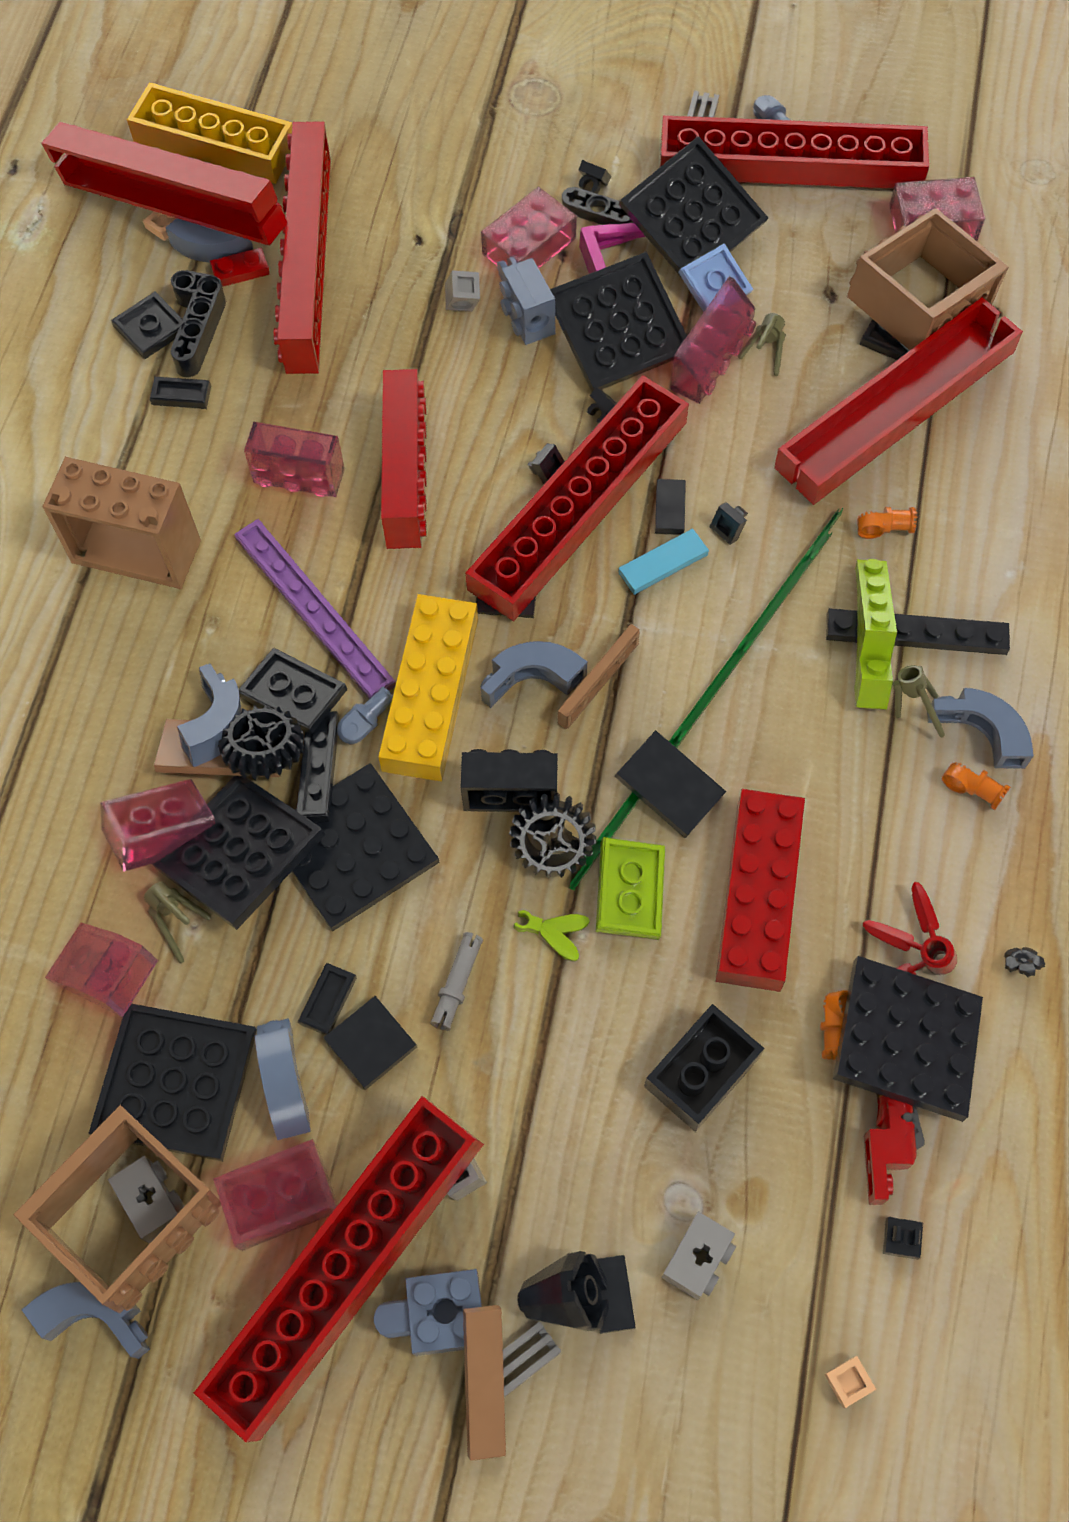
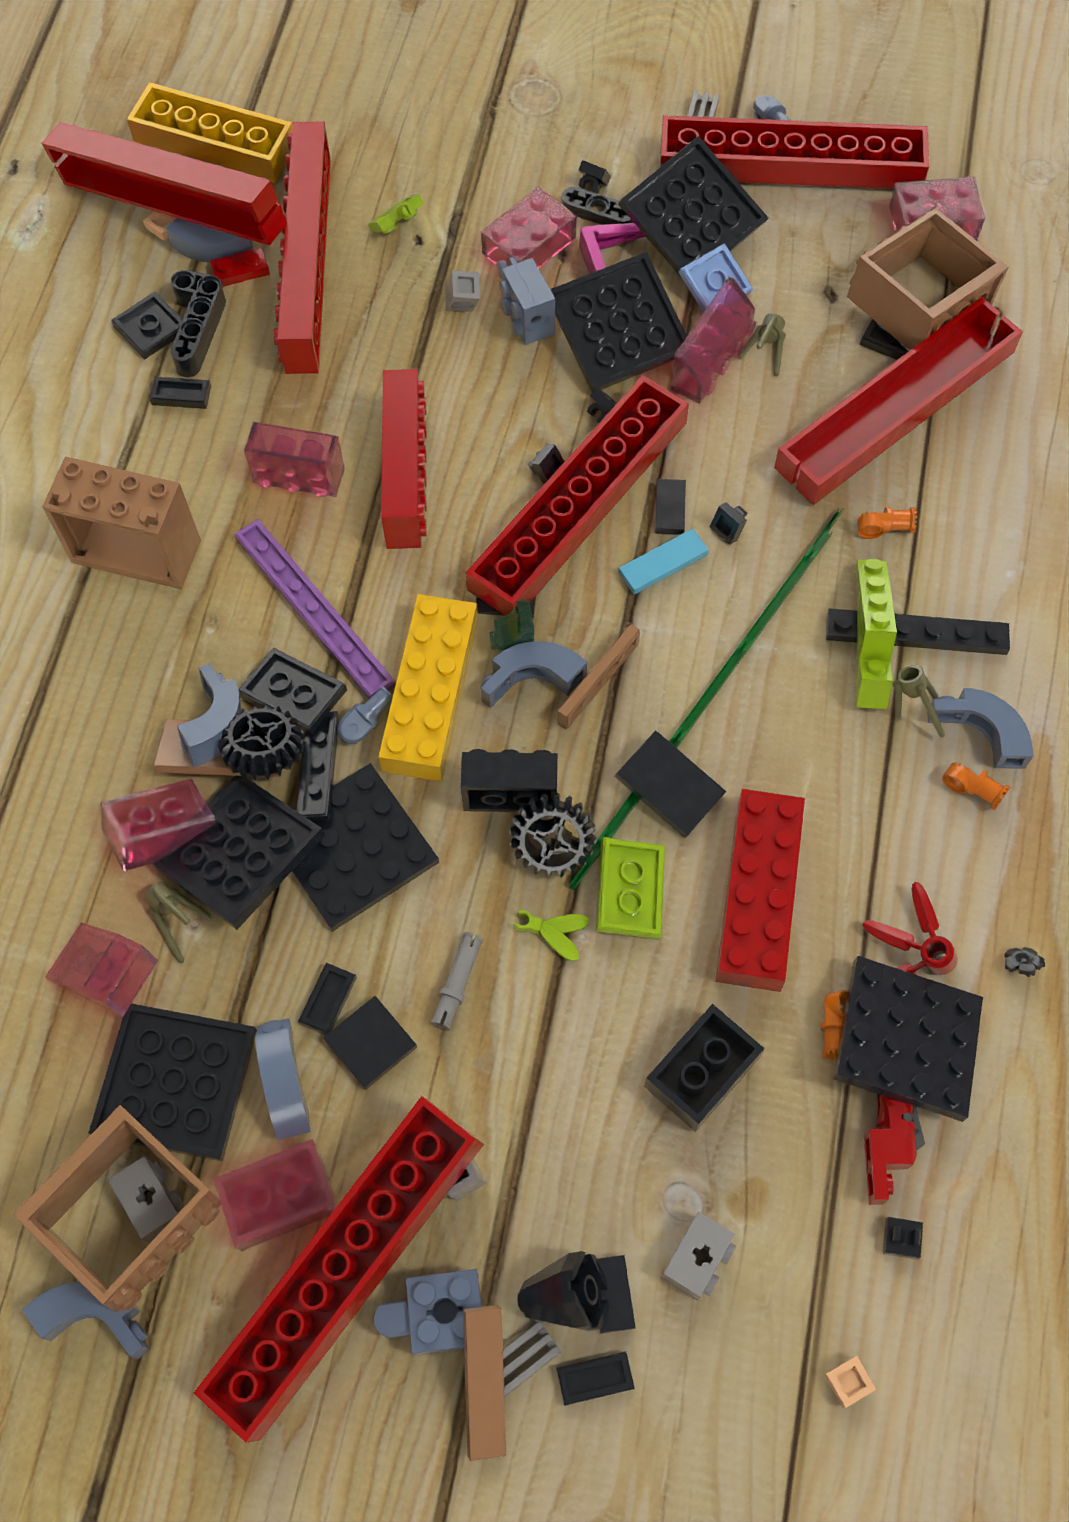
none -> lime plate [367,194,424,234]
none -> clear green arch [489,600,534,654]
none -> black tile [556,1351,635,1406]

